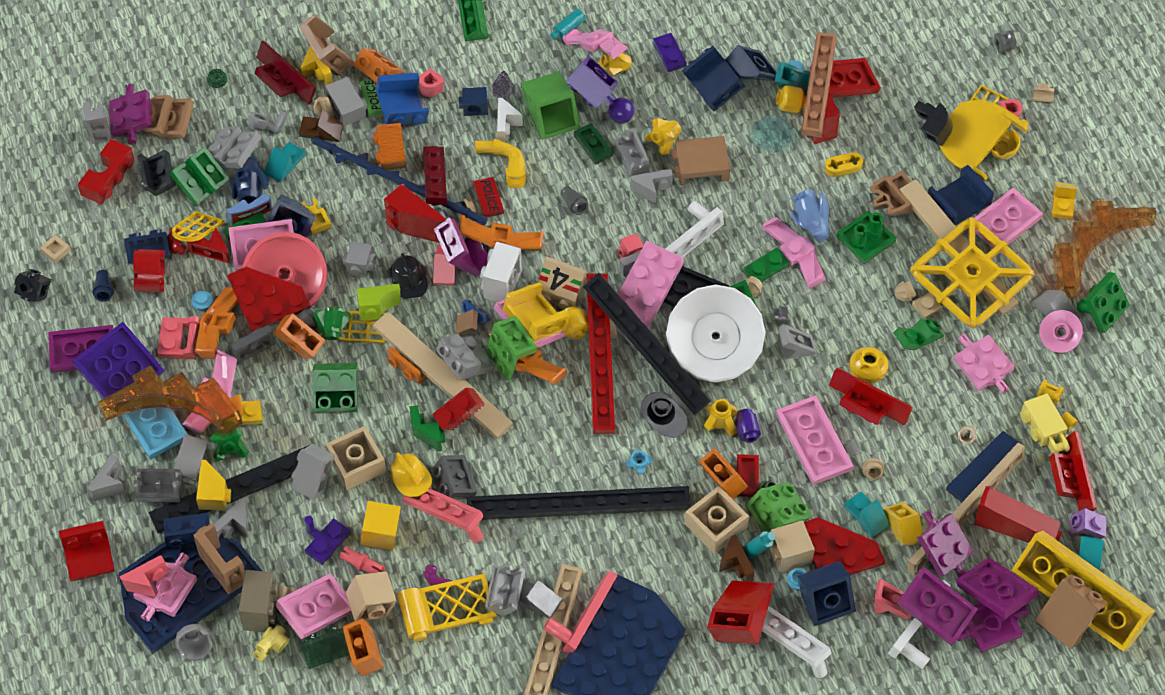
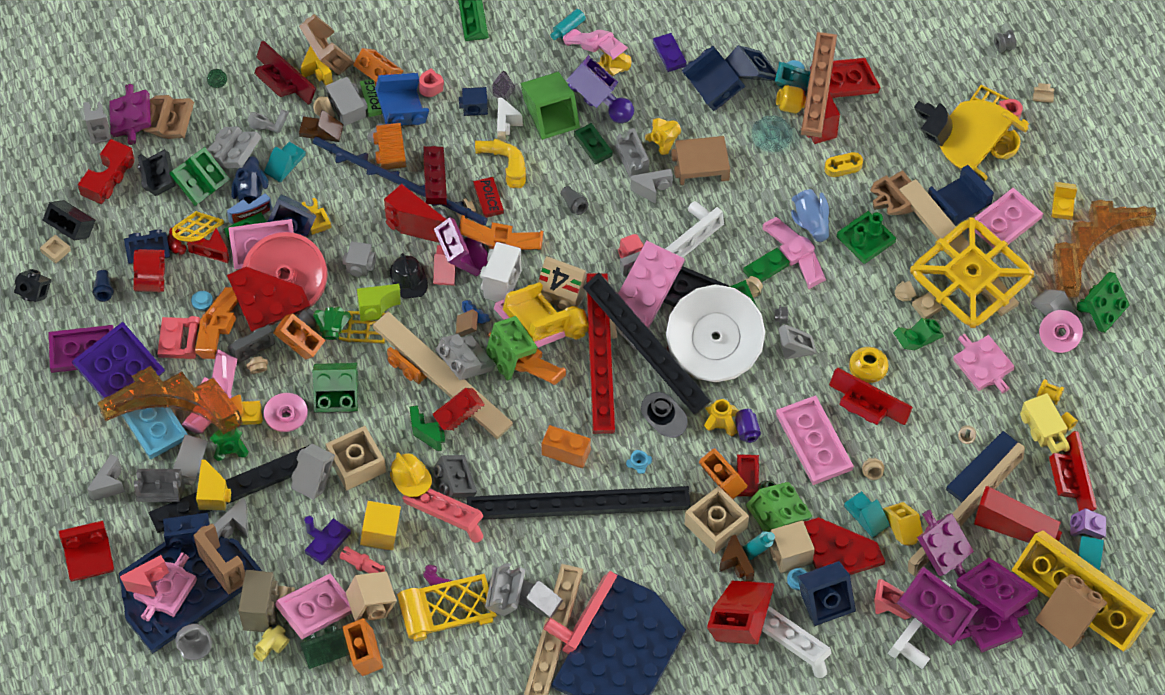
none -> black brick [42,200,96,241]
none -> tan plate [246,356,268,374]
none -> bright pink dish [264,393,308,432]
none -> orange brick [541,425,591,469]

